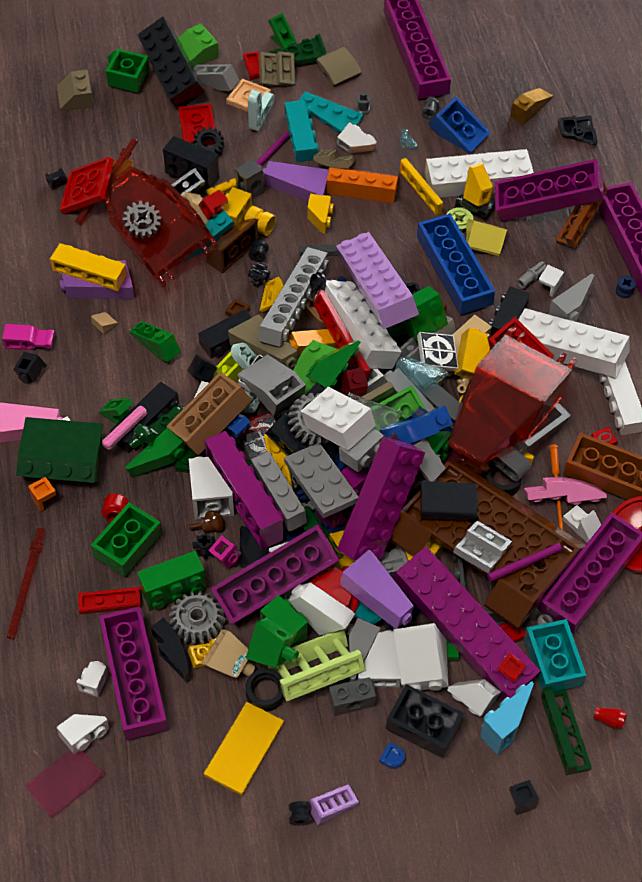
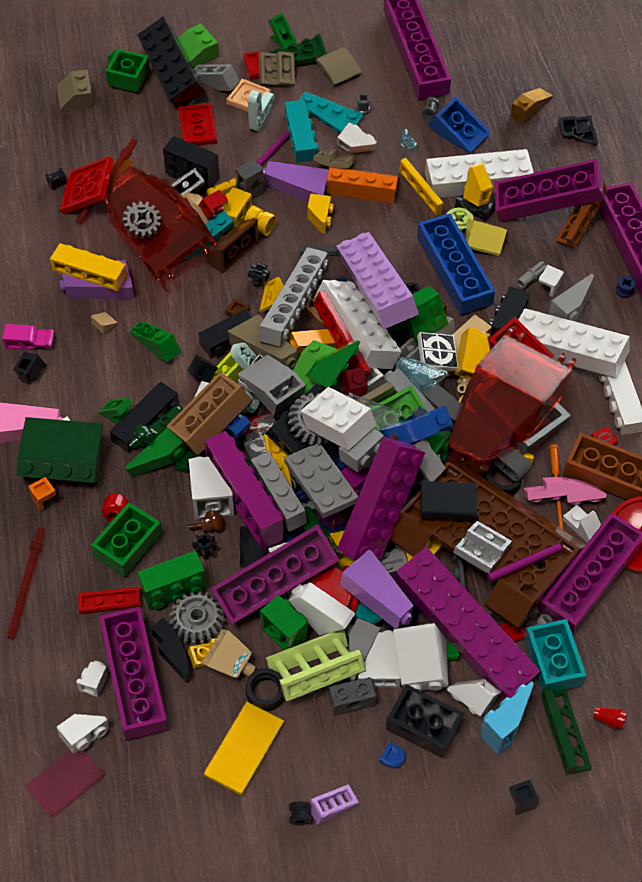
bright pink axle [102,406,147,450] -> none
black tyre [193,126,224,155] -> none
dark pink brick [208,535,242,569] -> none
green torso [246,617,299,667] -> none
black wheel [249,240,269,262] -> none
black plate [310,272,326,291] -> none
red tile [496,652,527,683] -> none

